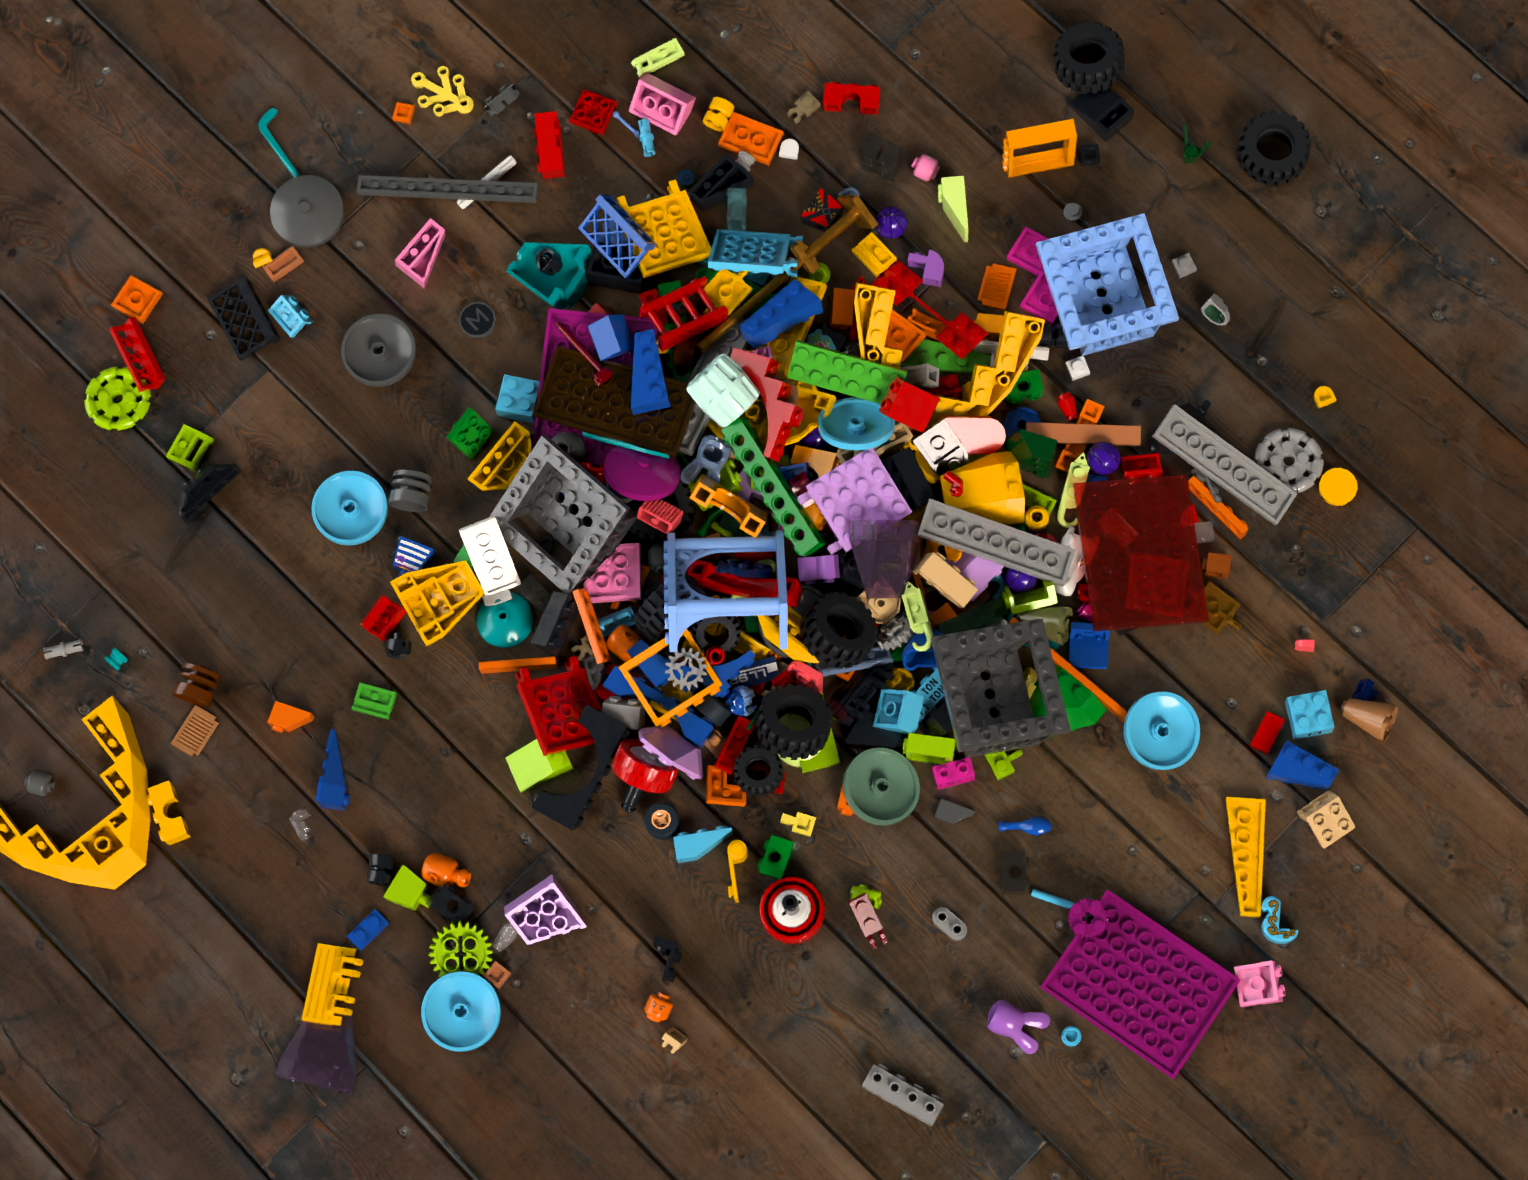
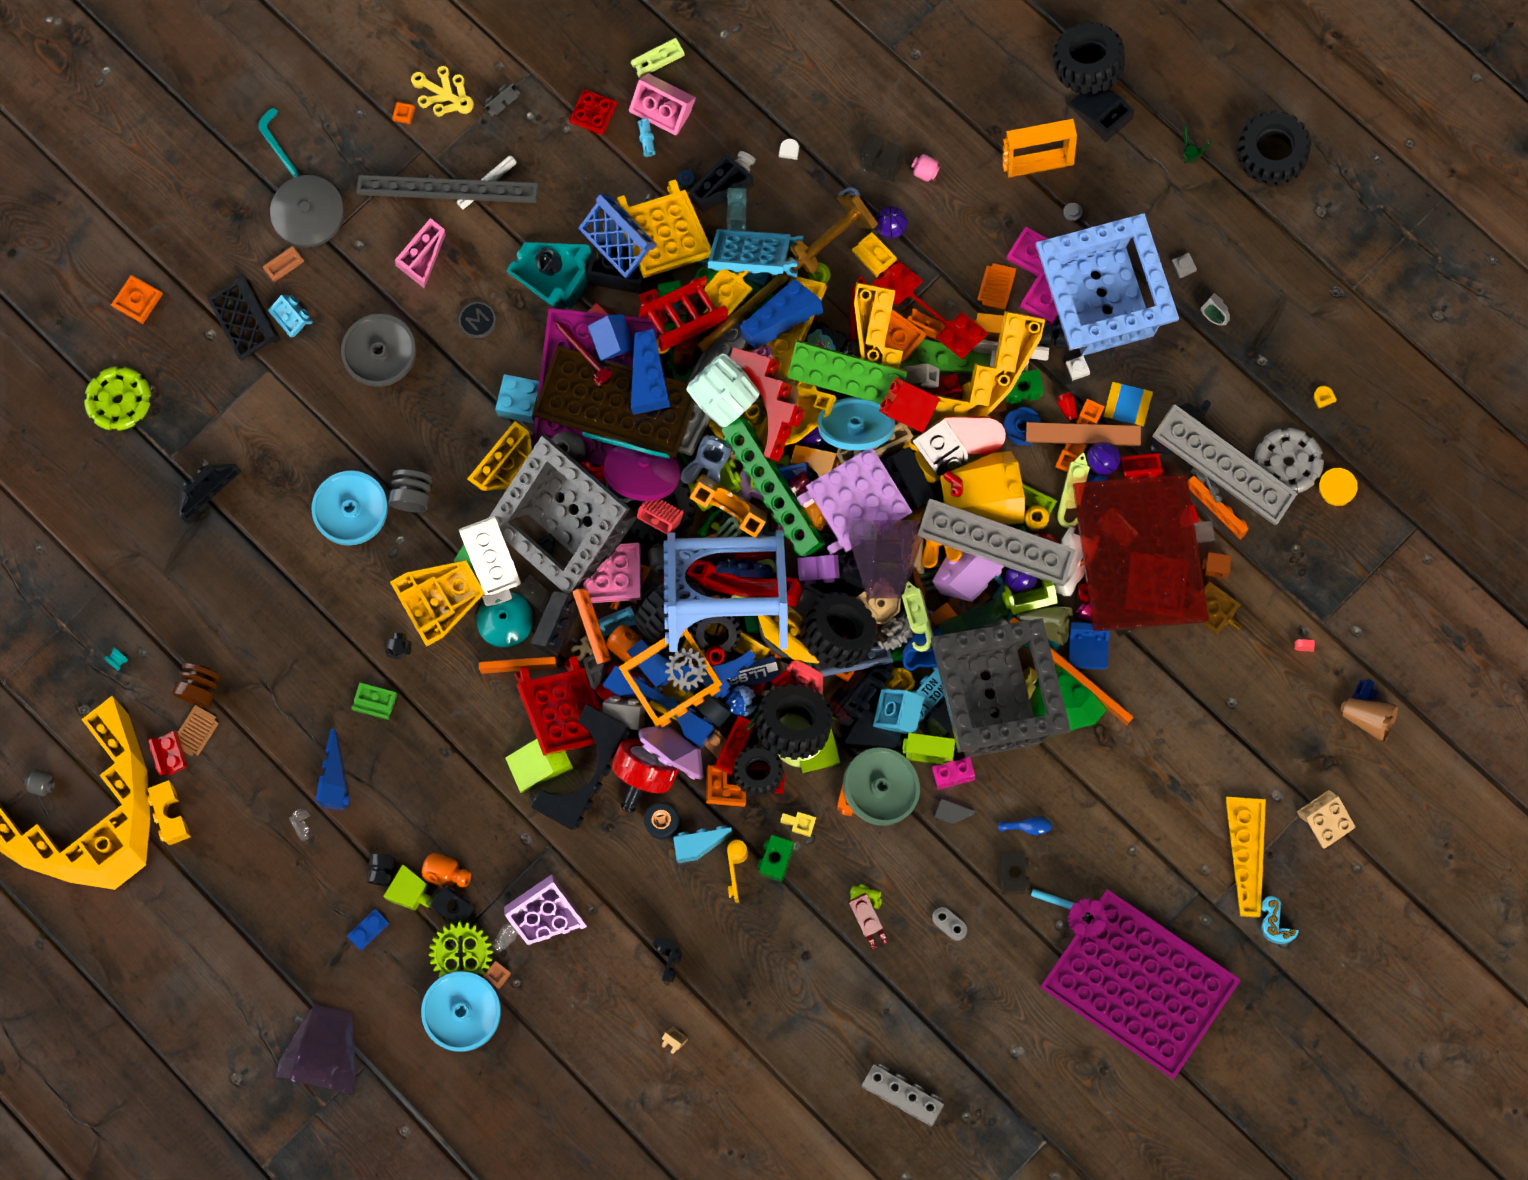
light grey pin [43,639,84,660] -> none
red fence [109,317,166,392] -> none
lime plate [166,424,214,472] -> none
yellow plate [253,248,273,268] -> none
orange slope [267,701,315,733] -> none
yellow hinge [302,943,363,1026] -> none
red bracket [360,595,406,642] -> none
blue torso [393,536,436,577] -> none
green plate [446,407,494,460] -> none
red wedge [534,111,565,179] -> none
medium blue hinge [612,111,640,138] -> none
orange head [644,992,673,1023] -> none
yellow wheel [703,97,735,132] -> none
orange plate [718,112,784,166] -> none
red wheel [759,877,825,944] -> none
dark tan plate [787,91,821,124] -> none
torso [801,188,843,232] -> none
red arch [823,82,881,115] -> none
orange hinge [829,288,854,330] -> none
medium lavender brick [908,250,944,287] -> none
tan wedge [911,552,978,608] -> none
yellowish green slope [938,176,968,242] -> none
lime hinge [984,750,1023,781] -> none
medium lavender piece [987,1000,1050,1054] -> none
dark green wedge [1002,429,1058,479] -> none
medium azure plate [1061,1026,1081,1047] -> none
black plate [1079,144,1100,166] -> none
medium azure dish [1123,692,1200,770] -> none
bright pink plate [1234,960,1286,1007] -> none
red tile [1250,711,1285,755] -> none
blue wedge [1266,741,1339,791] -> none
medium azure brick [1285,690,1335,740] -> none
none -> red bracket [148,731,188,776]
none -> sand green tile [715,516,743,537]
none -> sticker [1103,382,1153,426]

